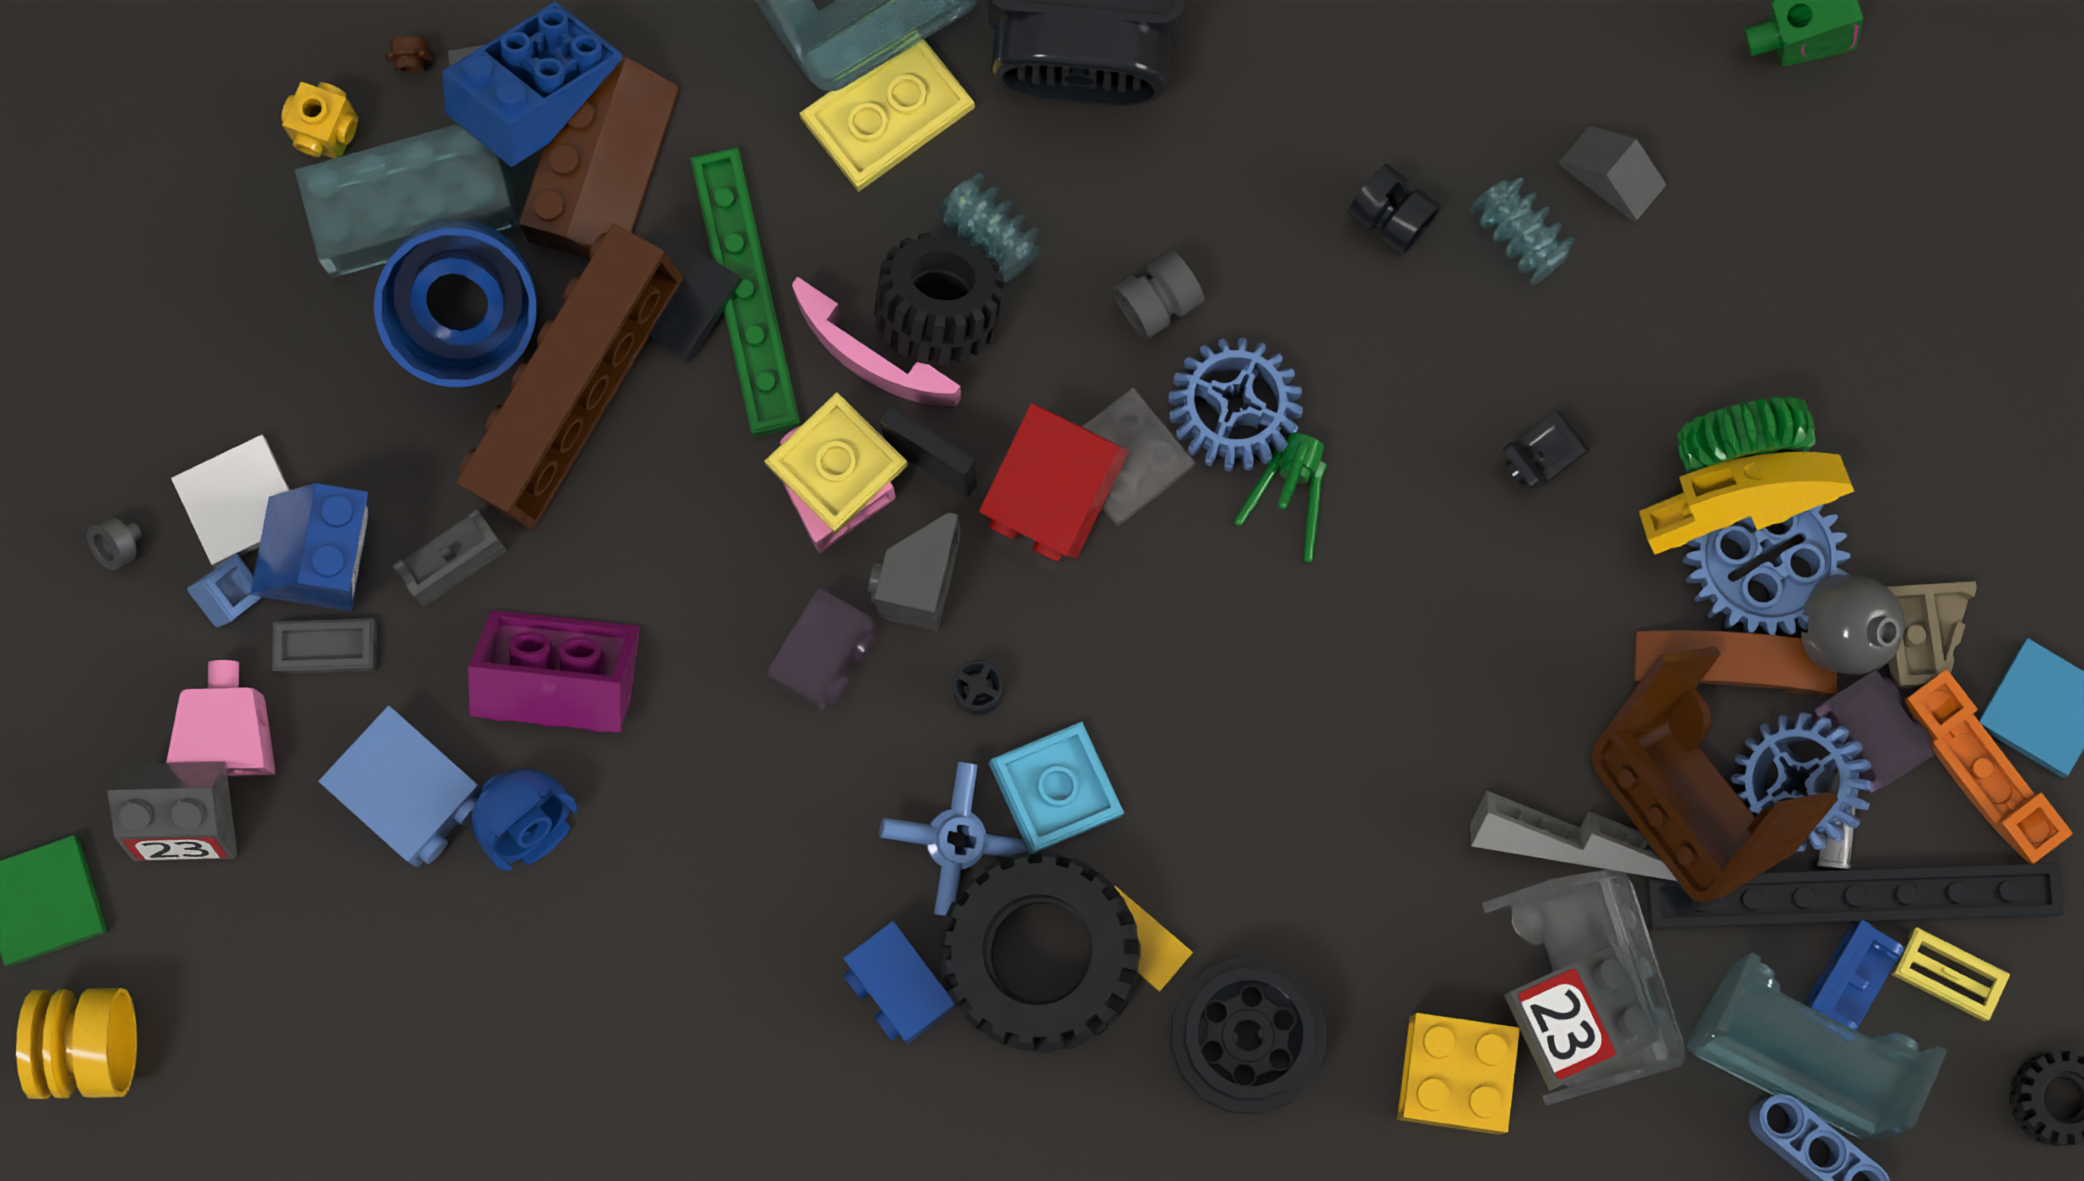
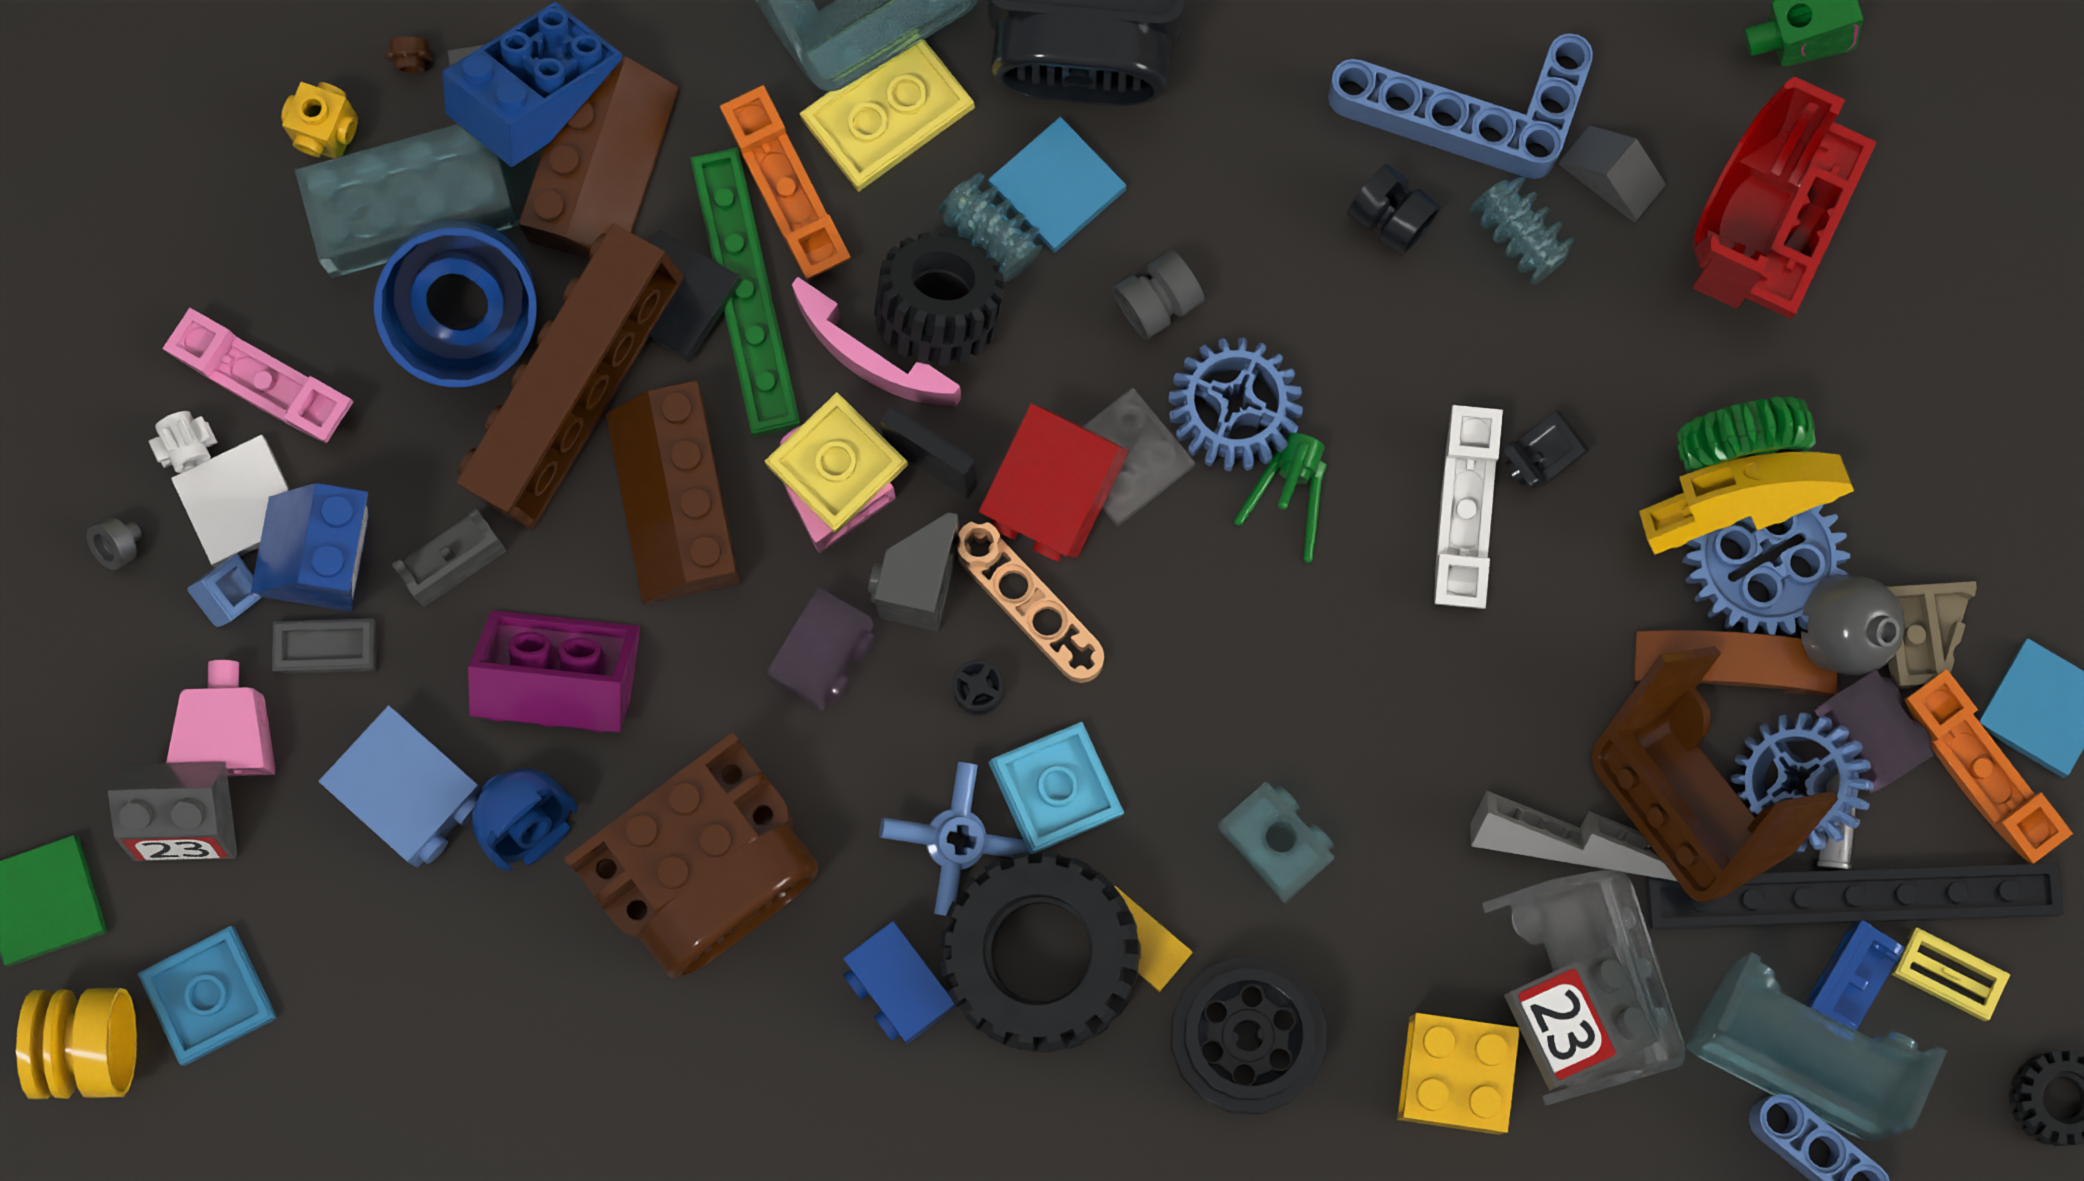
none -> dark azure tile [137,926,277,1066]
none -> white gear [149,411,217,473]
none -> bright pink slope [162,308,353,444]
none -> reddish brown brick [563,732,819,979]
none -> reddish brown slope [605,380,741,605]
none -> orange slope [720,85,851,280]
none -> light nougat beam [957,521,1104,683]
none -> dark azure tile [988,117,1126,254]
none -> clear light blue brick [1218,781,1335,904]
none -> medium blue beam [1328,33,1593,179]
none -> white slope [1434,405,1503,609]
none -> red piece [1692,76,1877,320]

